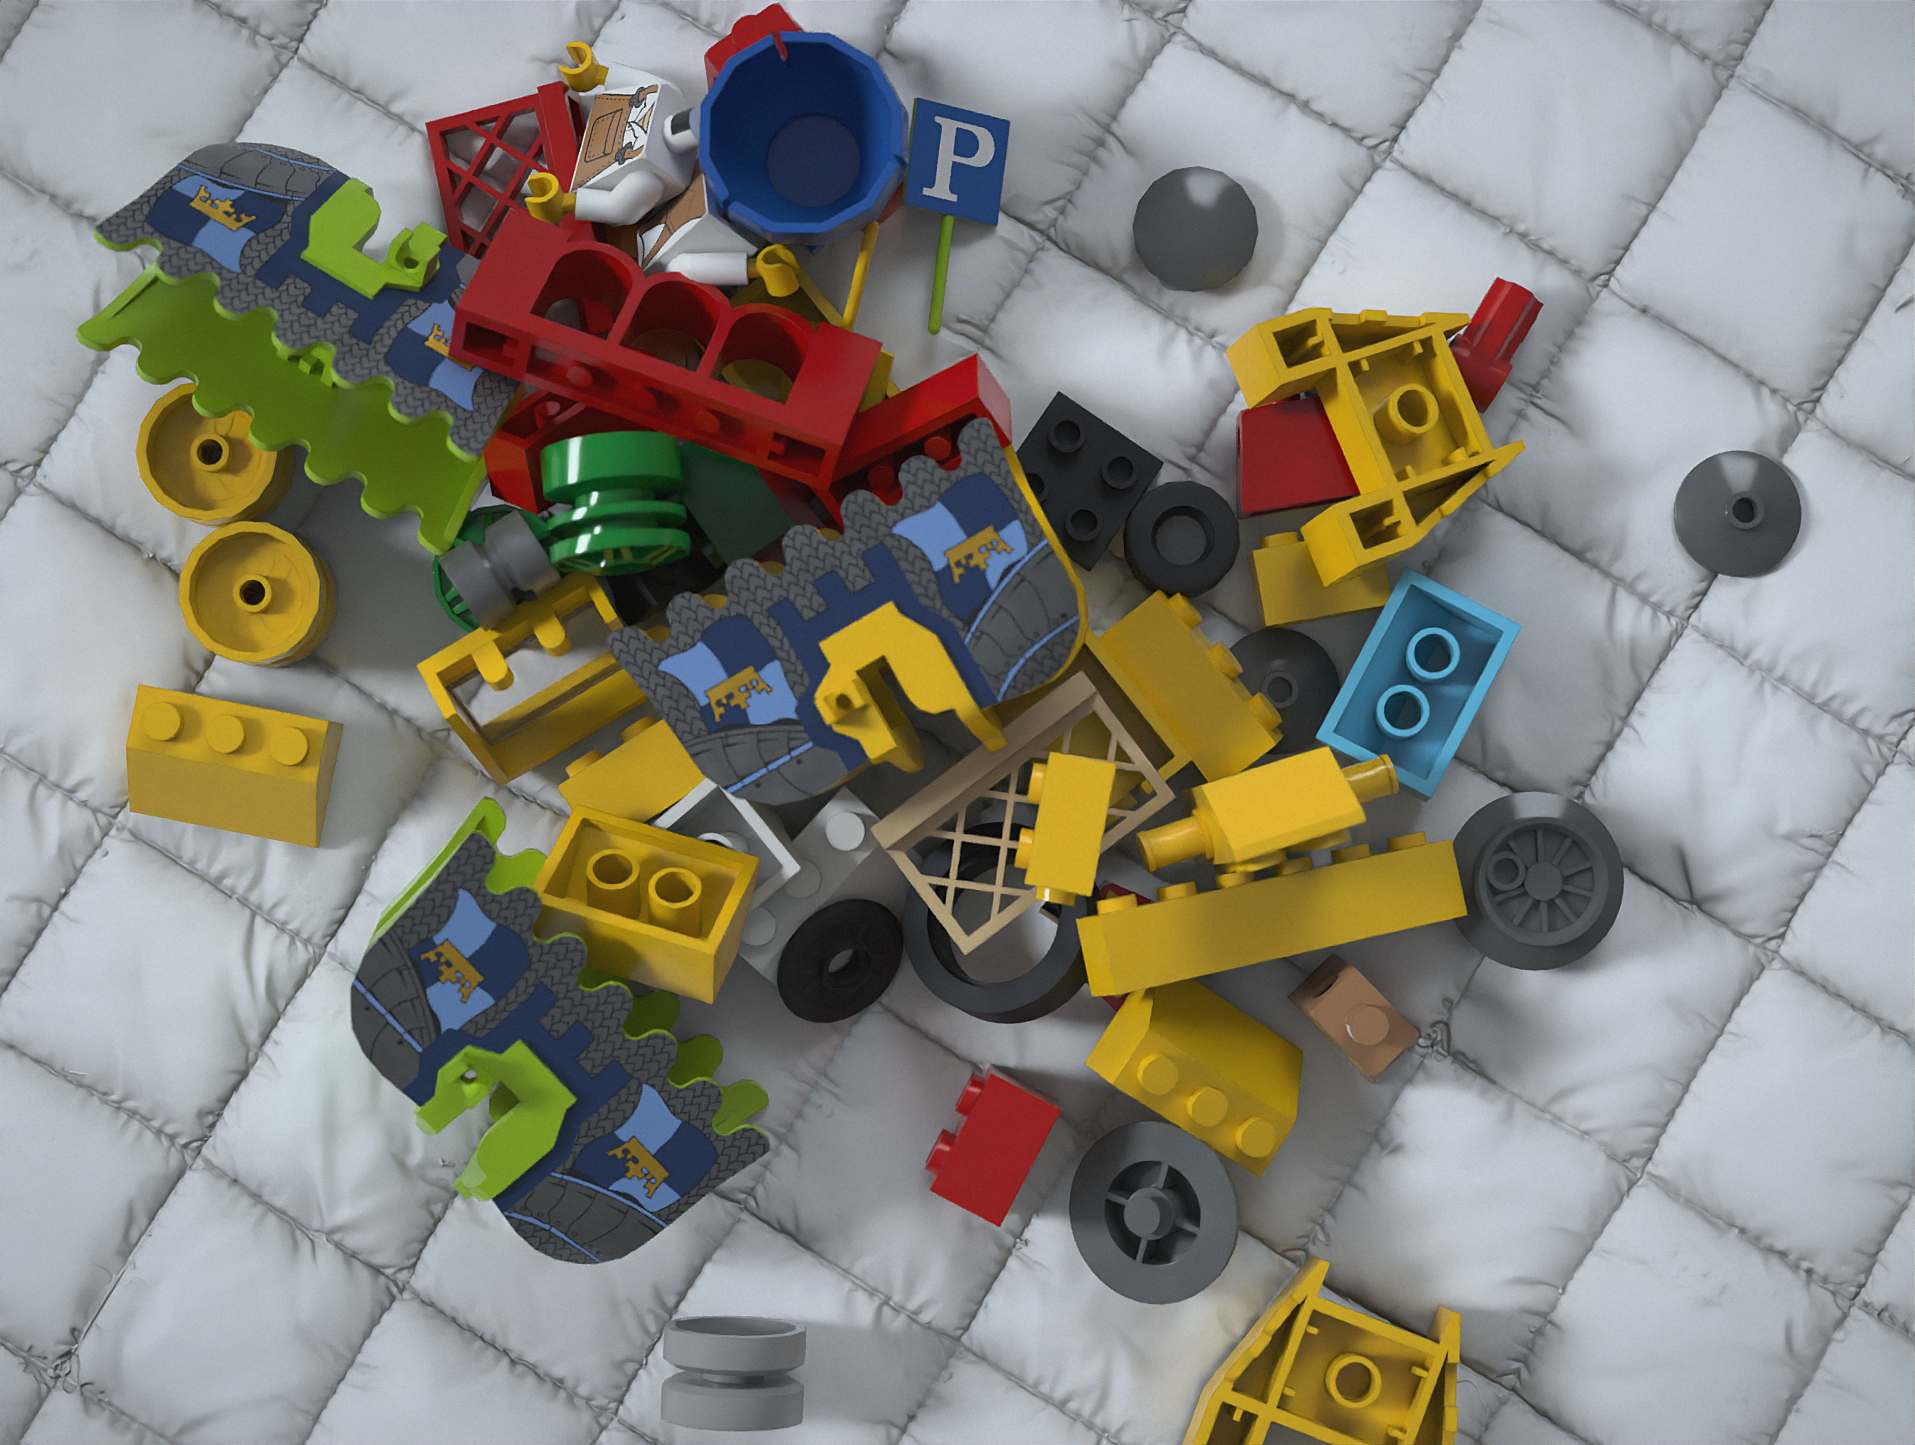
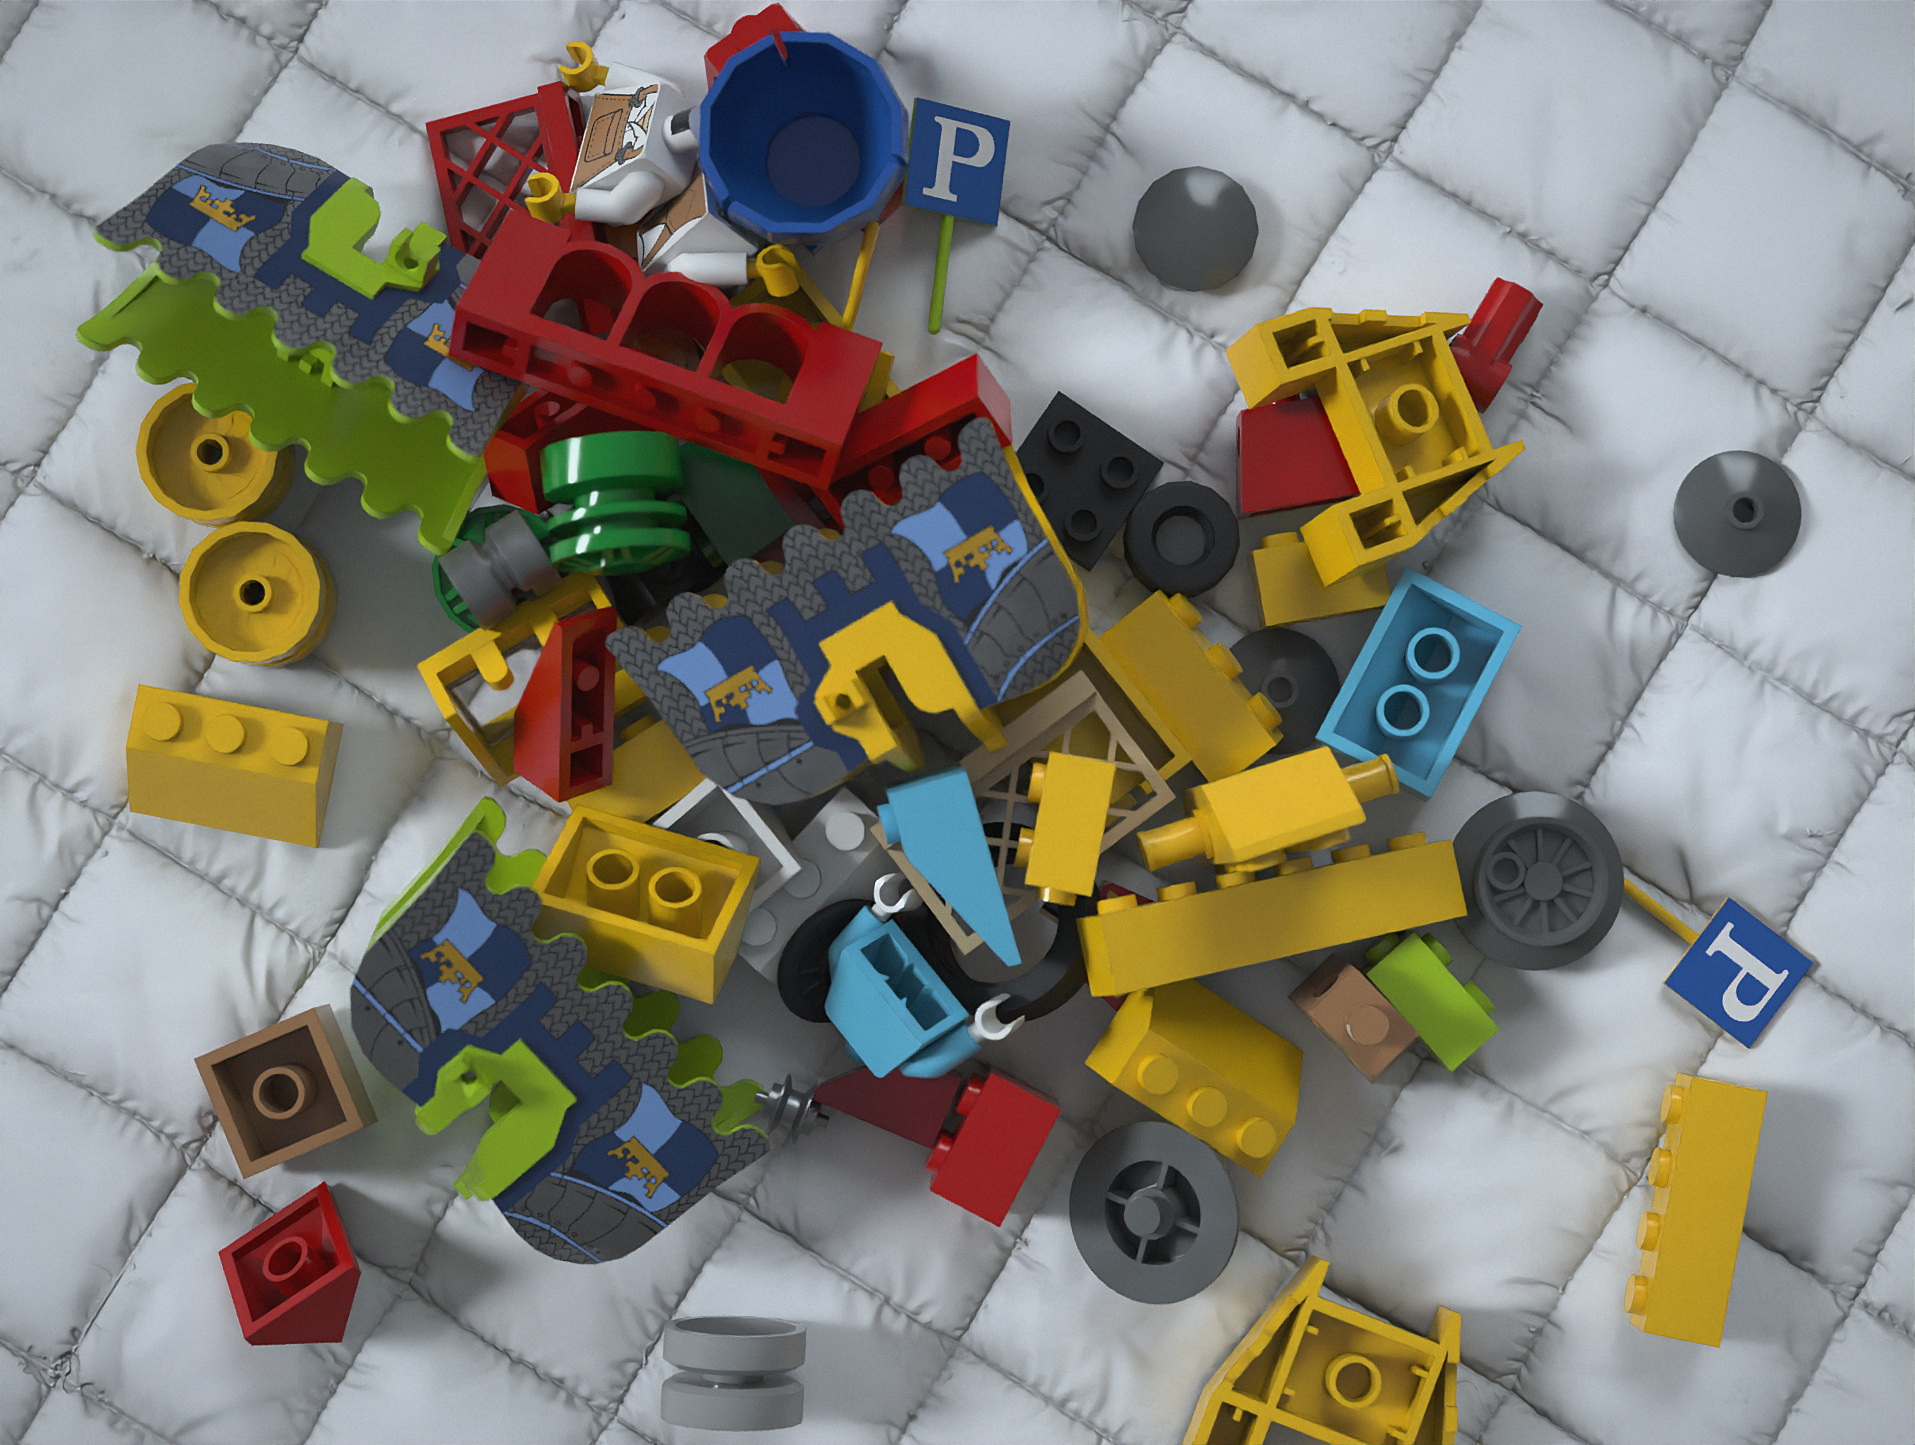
none -> medium nougat brick [194,1004,378,1179]
none -> red slope [218,1181,361,1346]
none -> red slope [513,606,617,803]
none -> flat silver wheel [754,1074,830,1145]
none -> dark red slope [813,1065,962,1149]
none -> medium azure torso [824,872,1025,1078]
none -> medium azure slope [877,763,1021,967]
none -> lime brick [1359,930,1500,1072]
none -> blue piece [1624,877,1813,1049]
none -> yellow brick [1624,1072,1768,1348]

